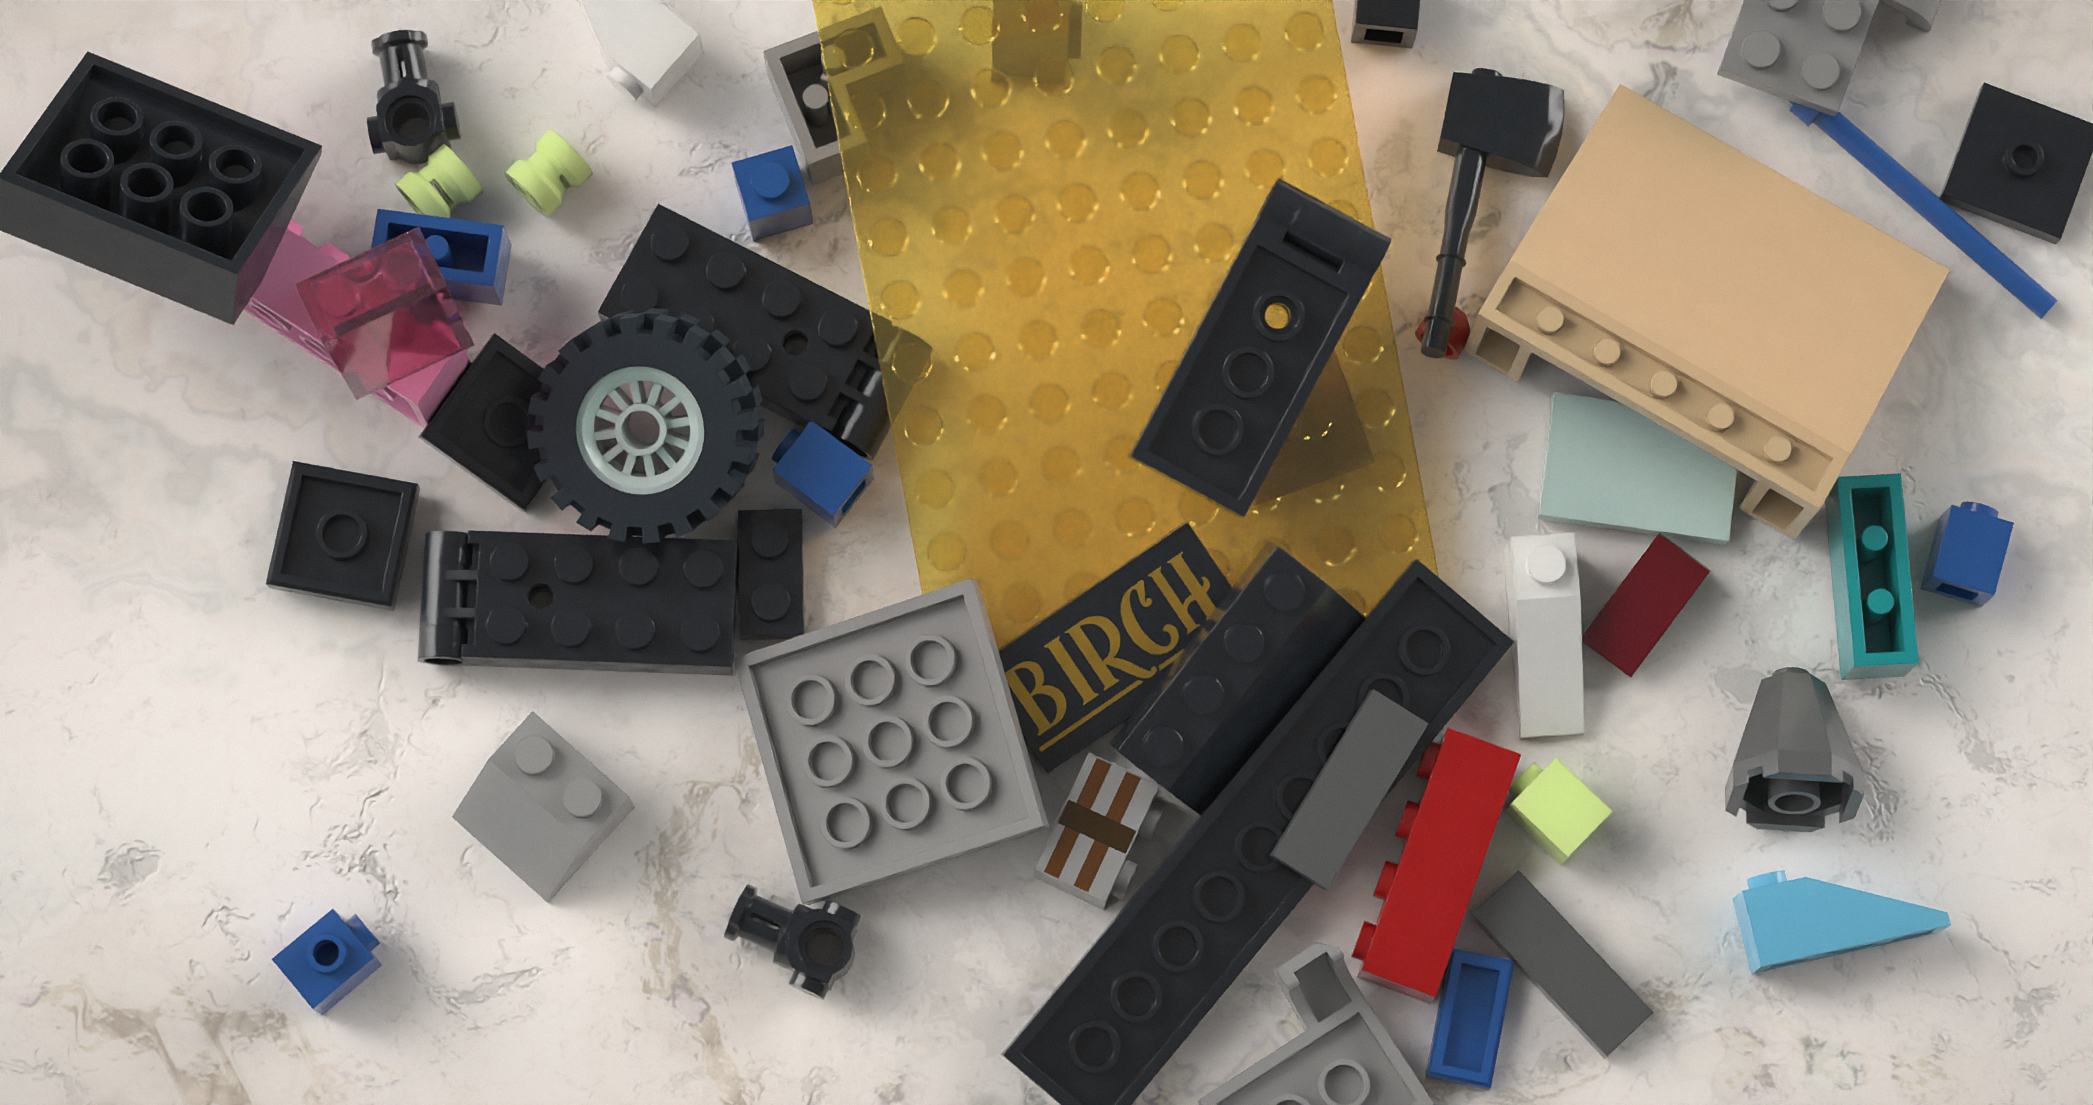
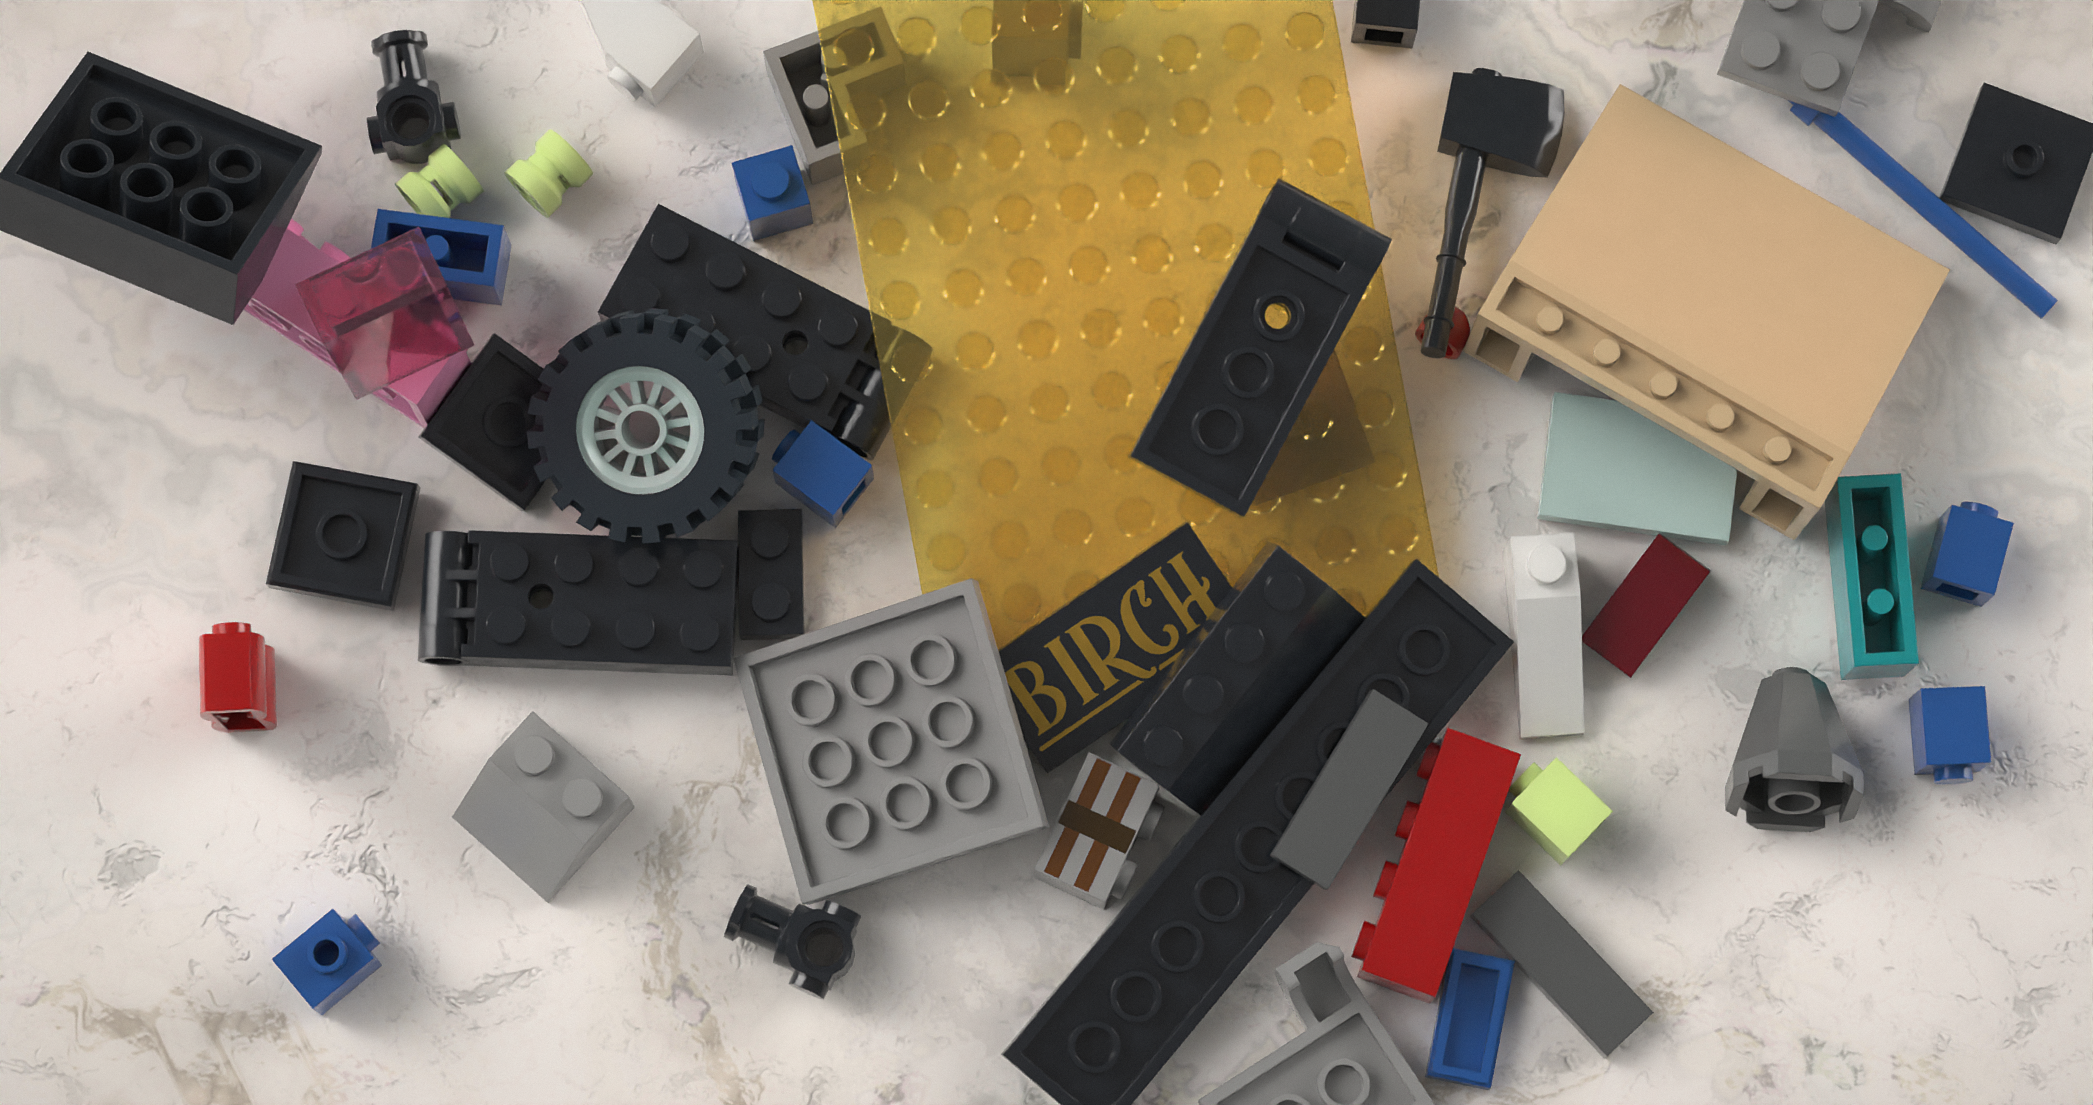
medium azure slope [1733,870,1951,974] -> none
none -> red brick [199,622,277,733]
none -> blue brick [1909,686,1991,784]

